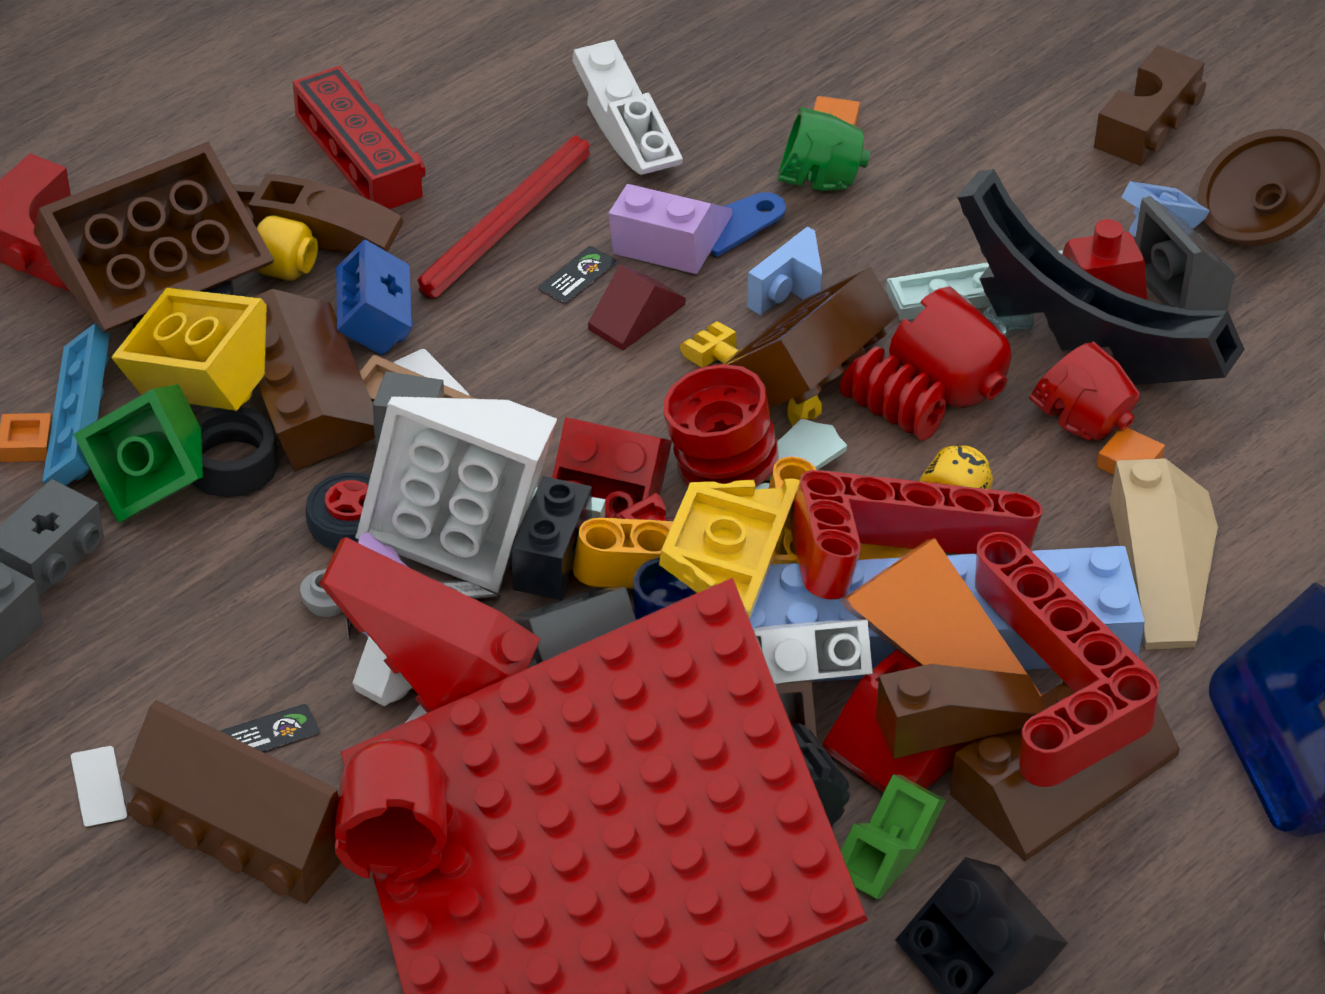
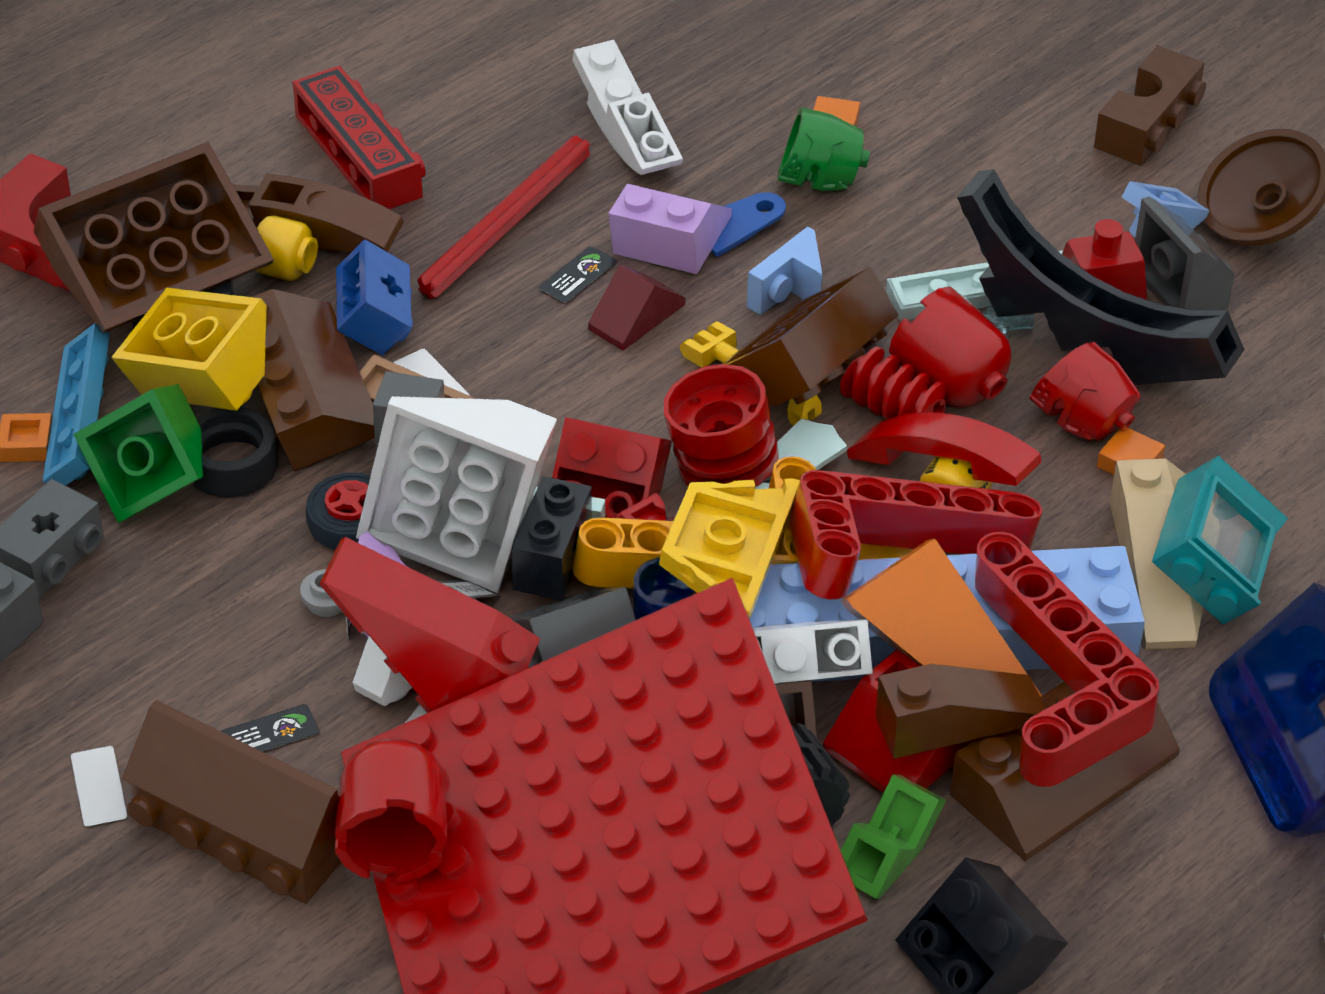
none -> red slope [847,412,1042,486]
none -> teal window [1152,455,1288,624]

